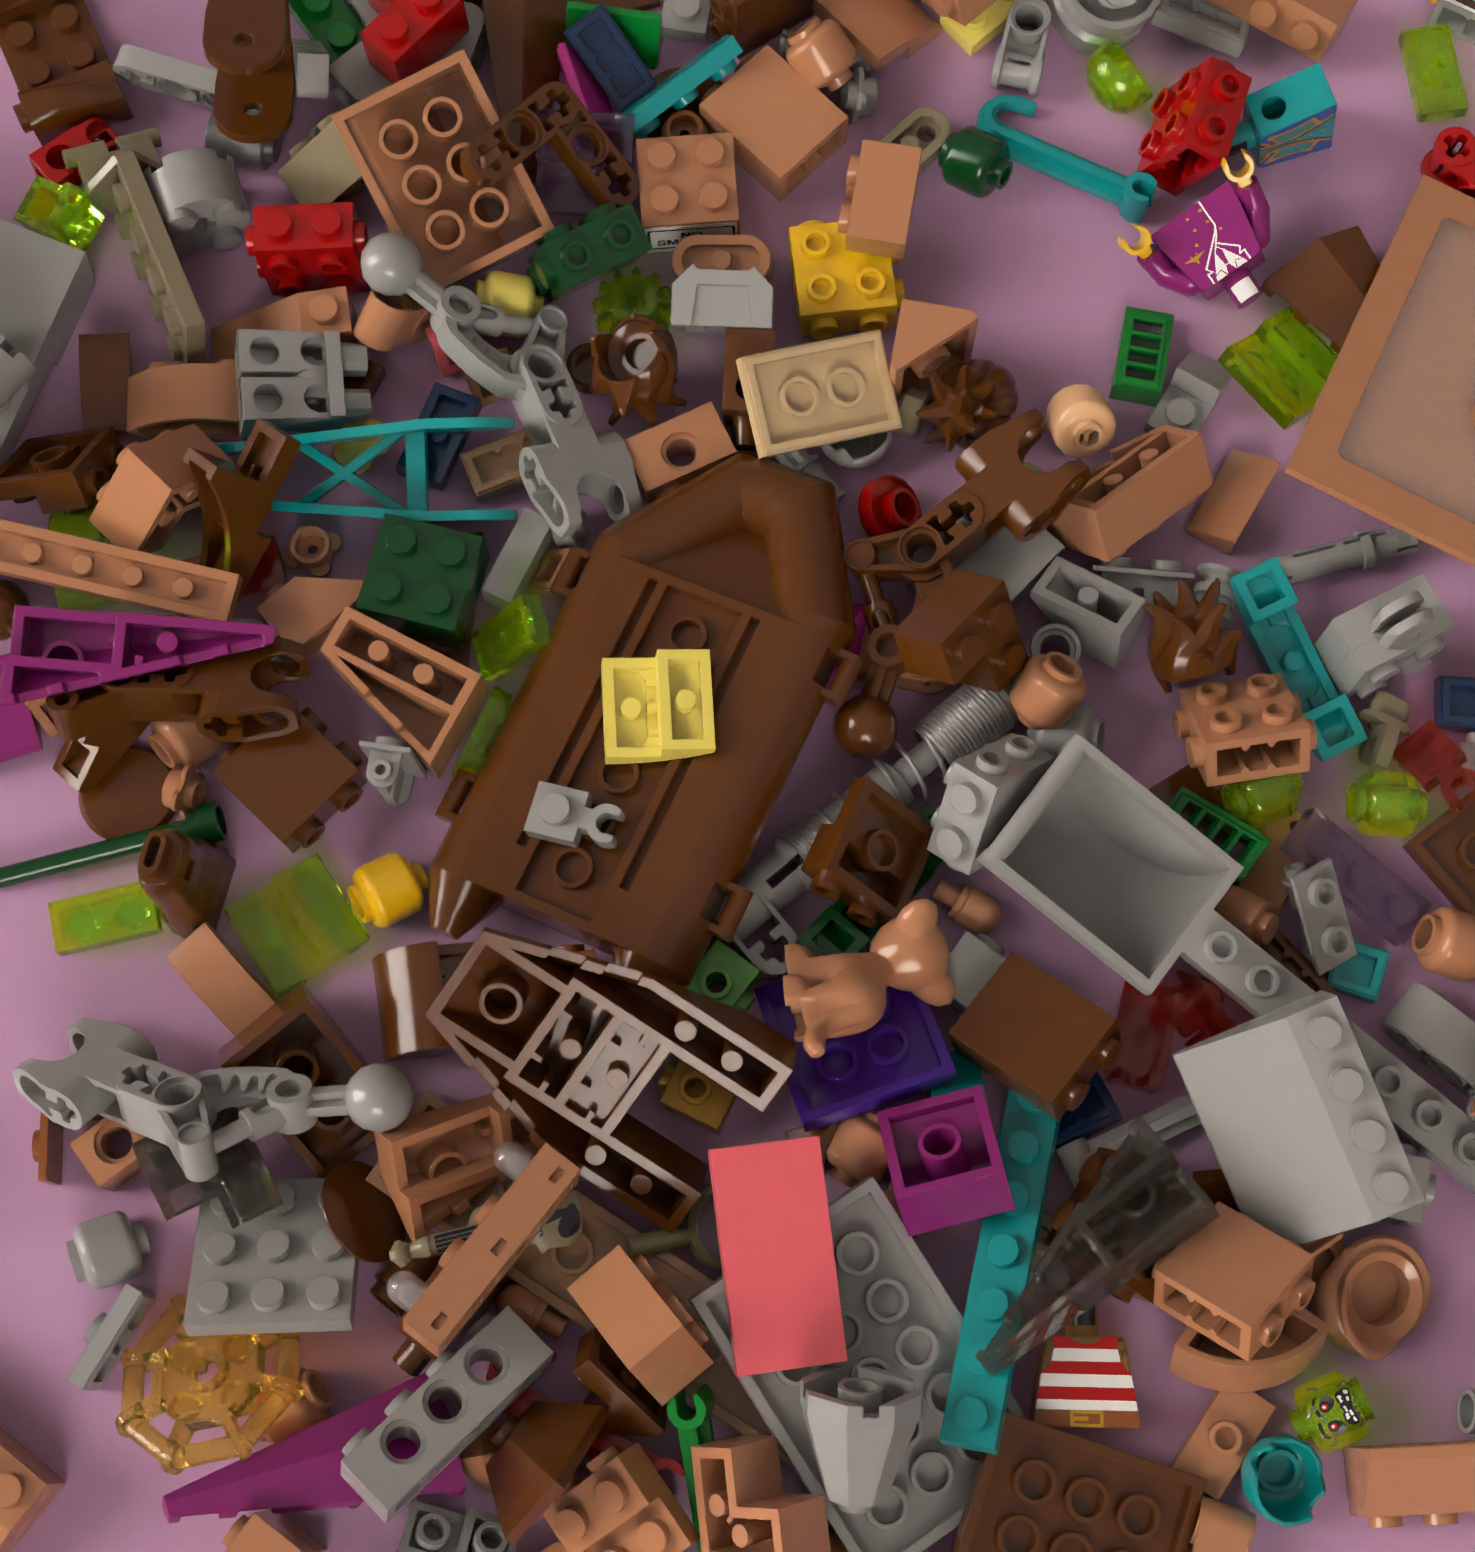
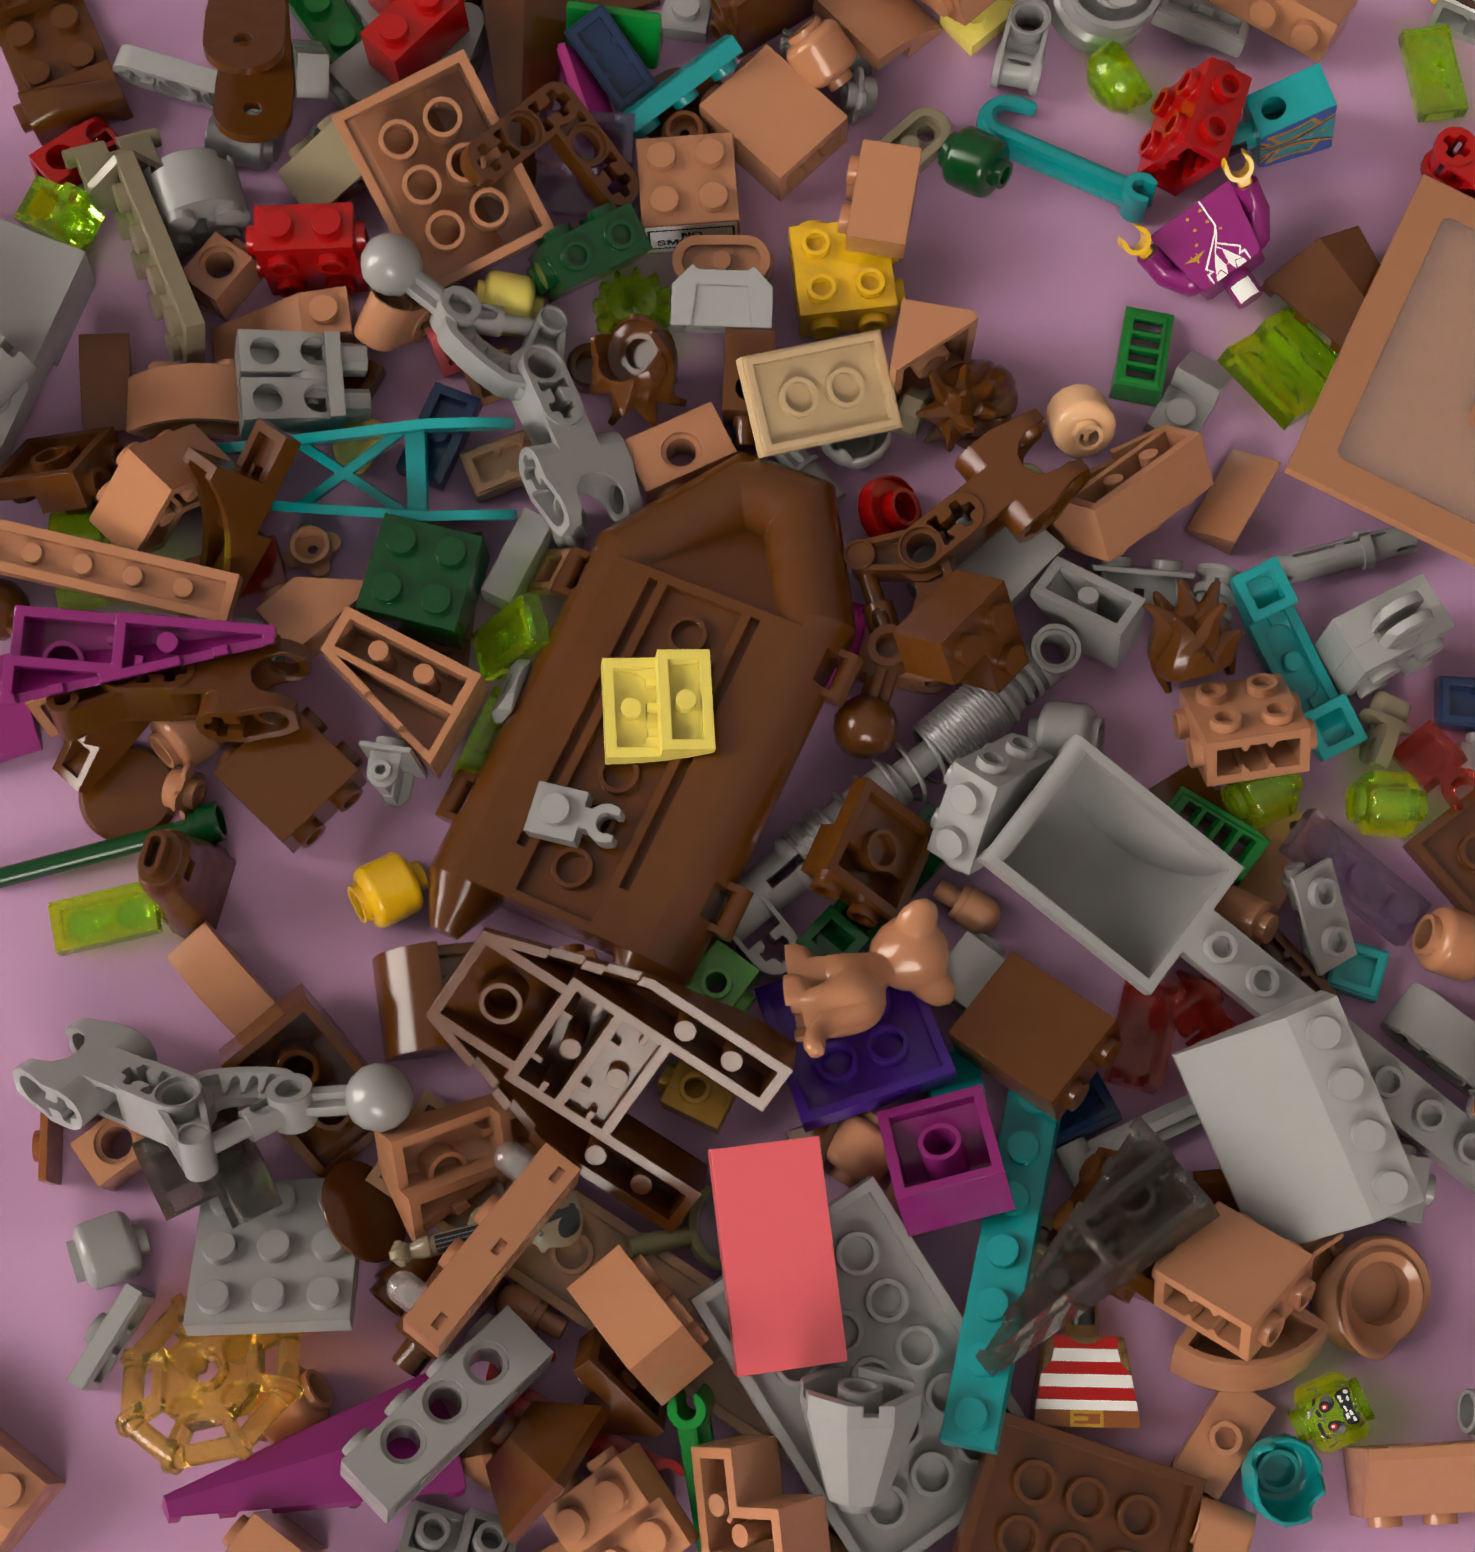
clear neon green slope [225,853,370,999] -> none
nougat head [1009,651,1087,730] -> none
none -> nougat brick [183,231,263,322]
none -> light grey piece [491,659,532,724]

